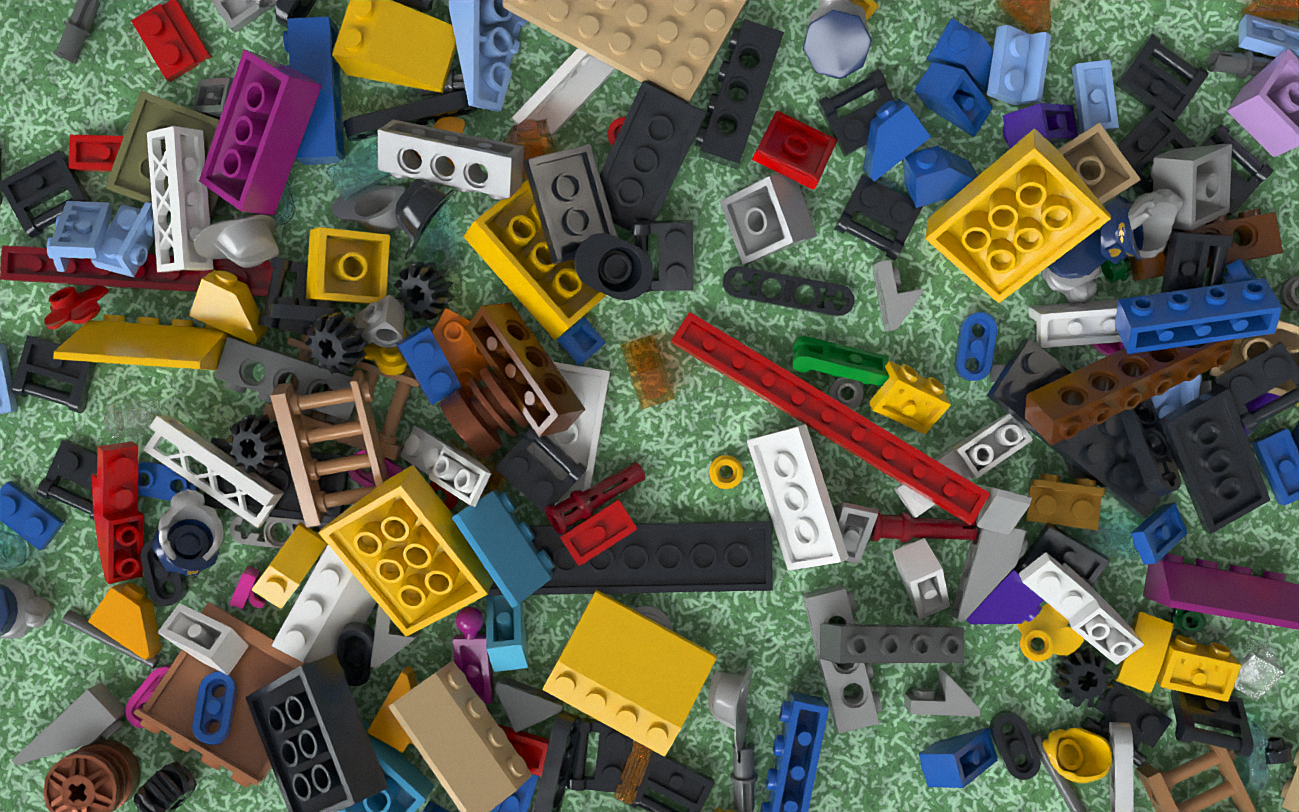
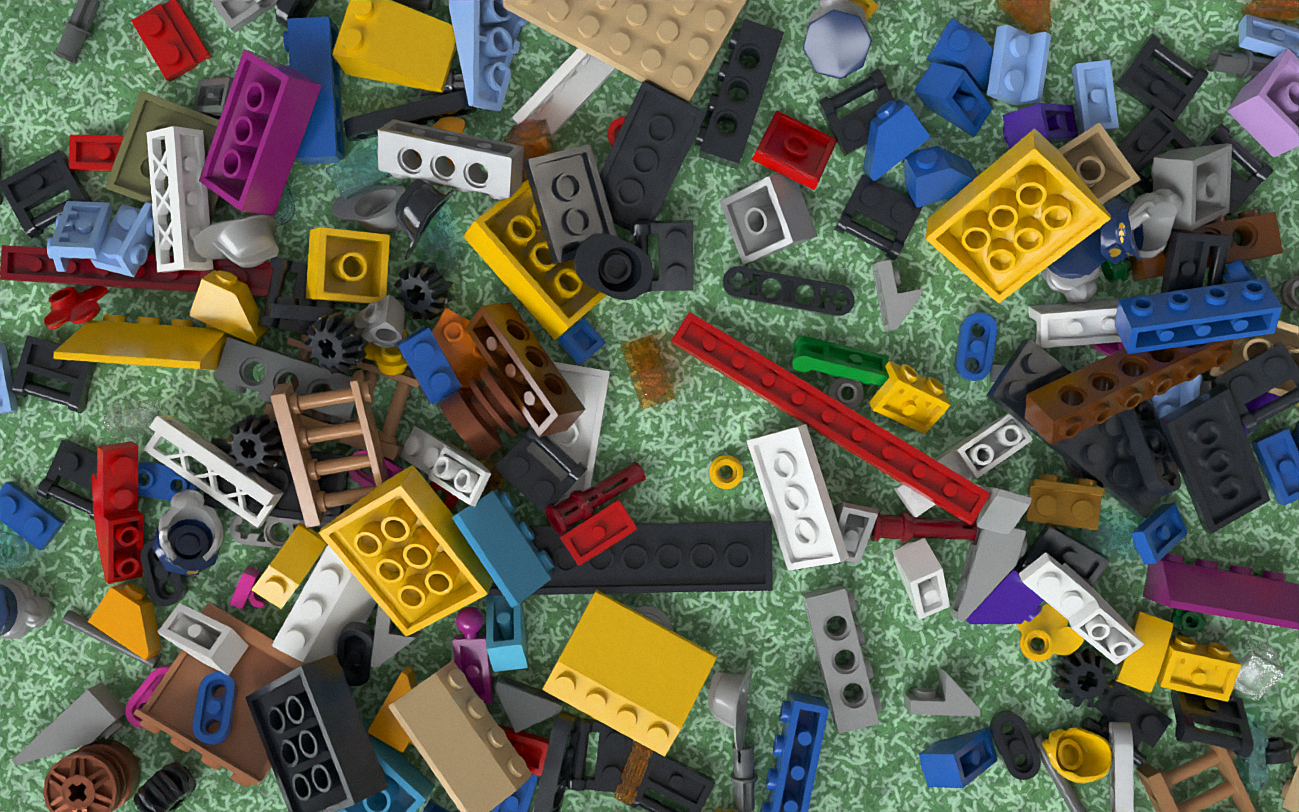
dark grey brick [819,623,964,663] -> none

